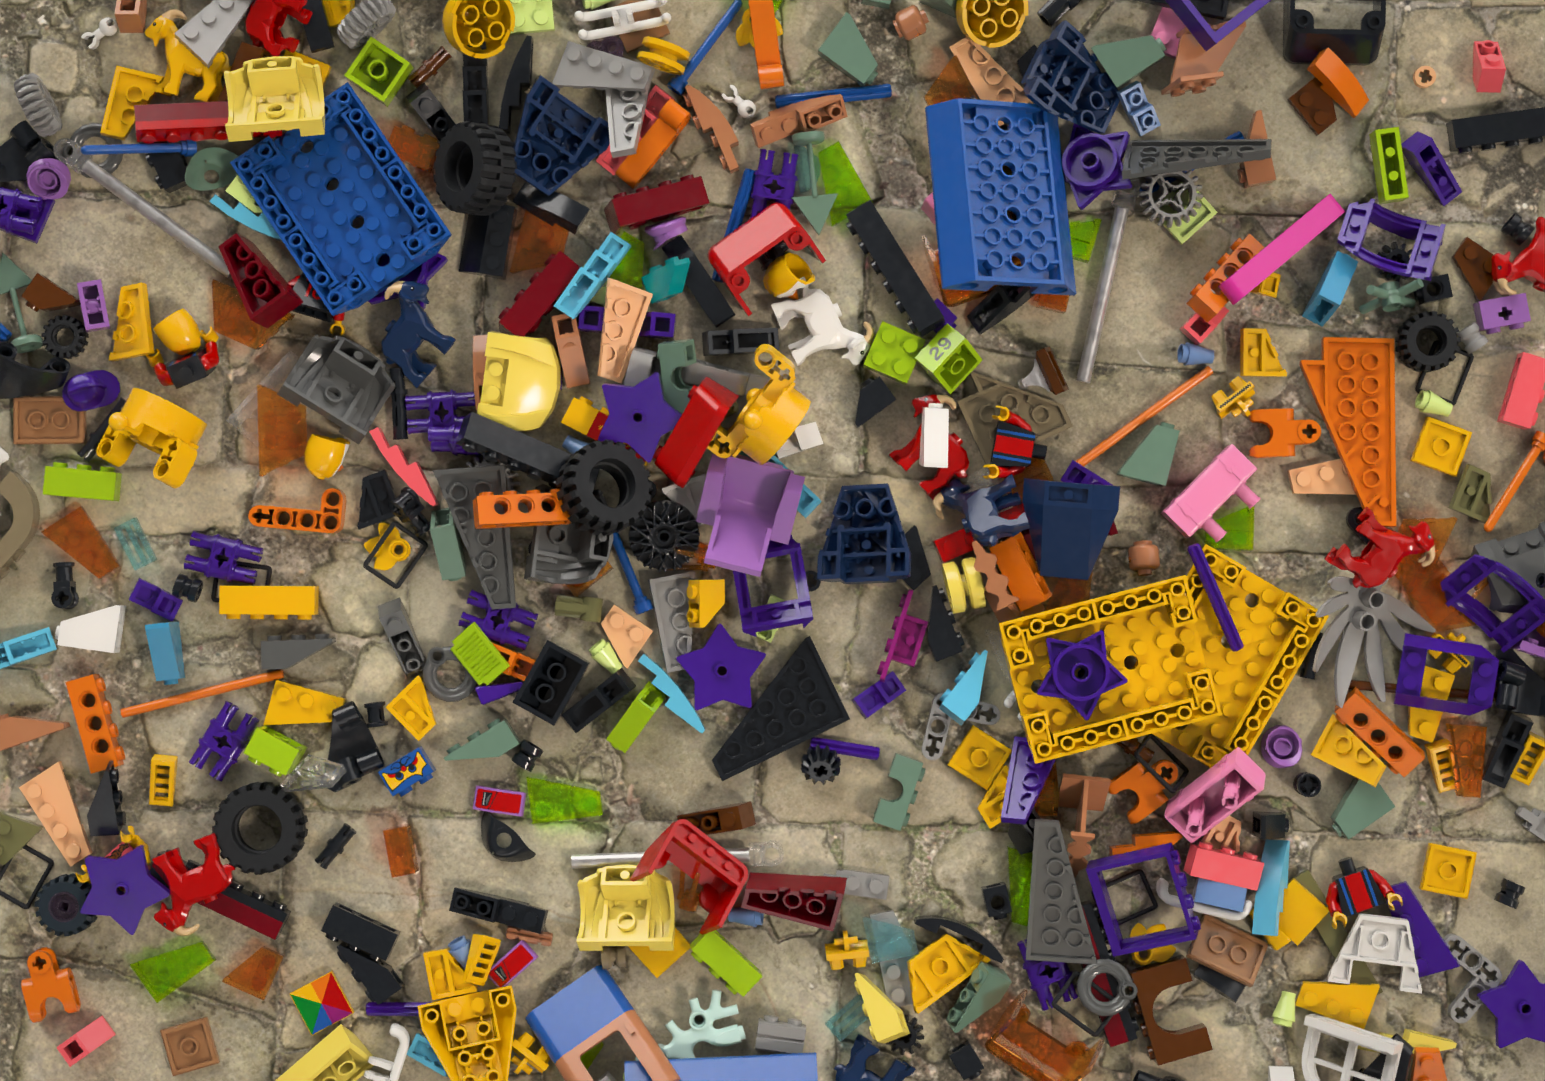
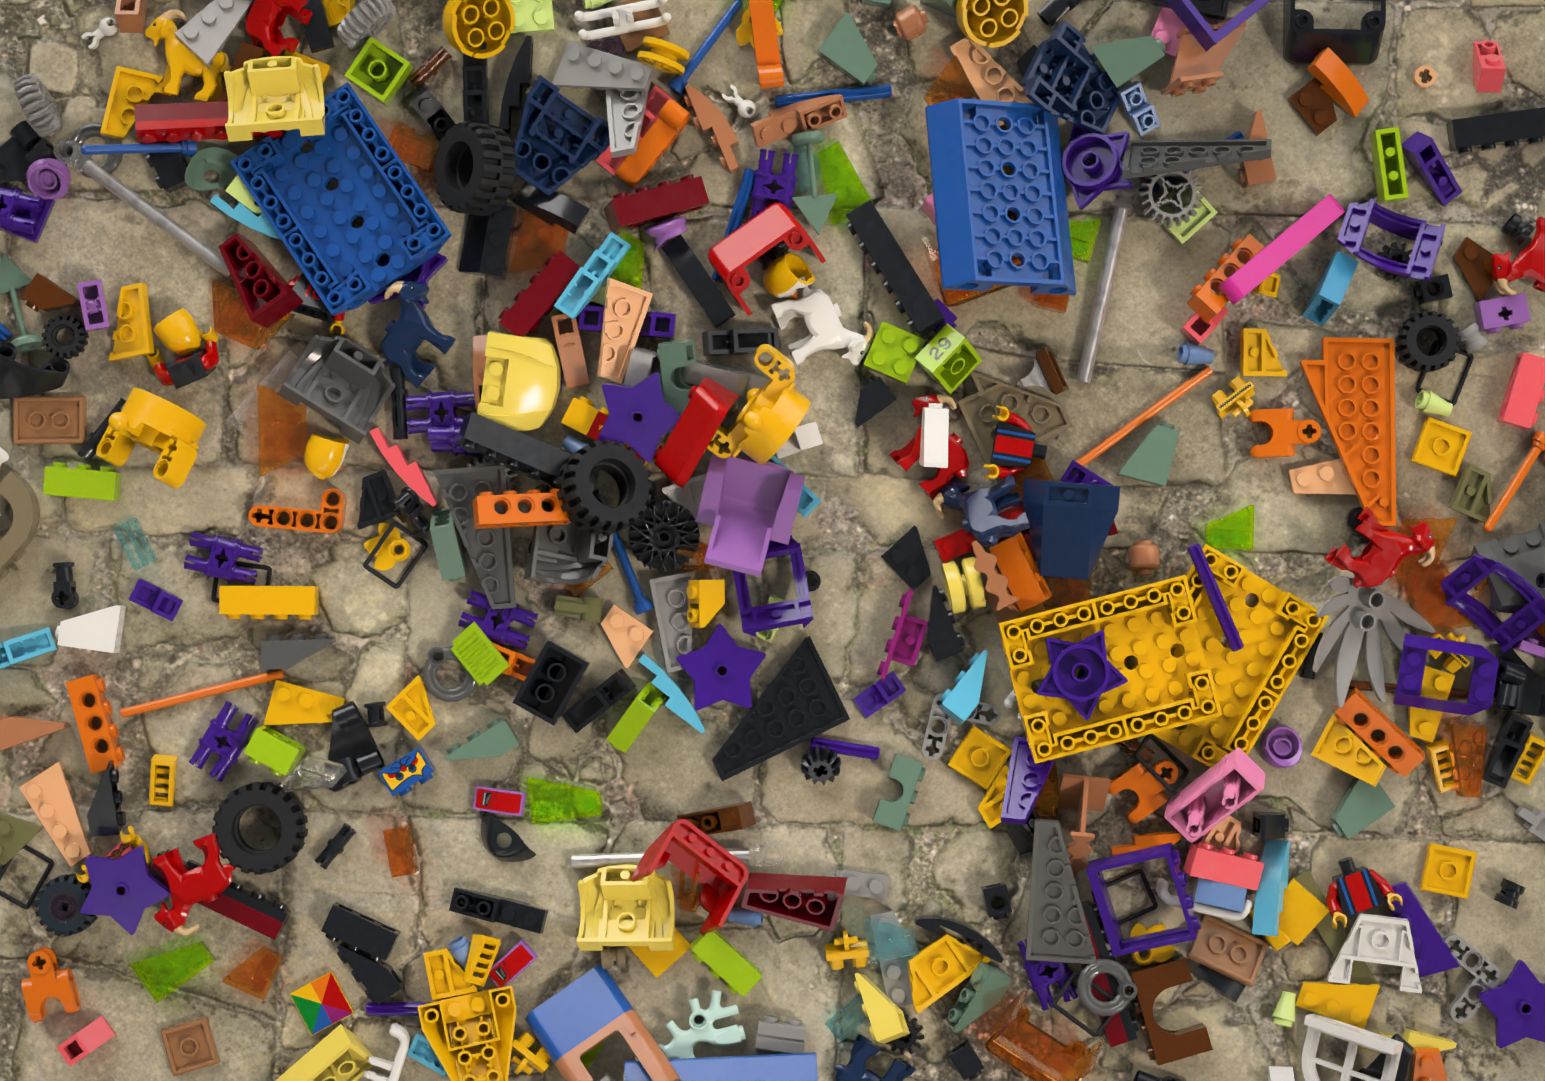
clear orange wing [41,506,121,579] -> none
dark purple piece [62,370,120,411] -> none
dark azure slope [145,622,185,685] -> none
black wheel [172,573,204,603] -> none
dark grey slope [378,597,426,677] -> none
dark purple slope [475,682,524,705] -> none
nougat axle [506,926,553,947] -> none
black wheel [511,739,544,772] -> none
yellowish green cone [589,639,623,674] -> none
teal slope [641,256,690,304] -> none
dark blue wedge [817,483,911,584] -> none
black slope [967,285,1035,334] -> none
clear neon green wing [1007,846,1032,926] -> none
bright pink piece [1161,444,1261,543] -> none
black wheel [1293,772,1321,797] -> none
sand green bar [1359,278,1424,314] -> none

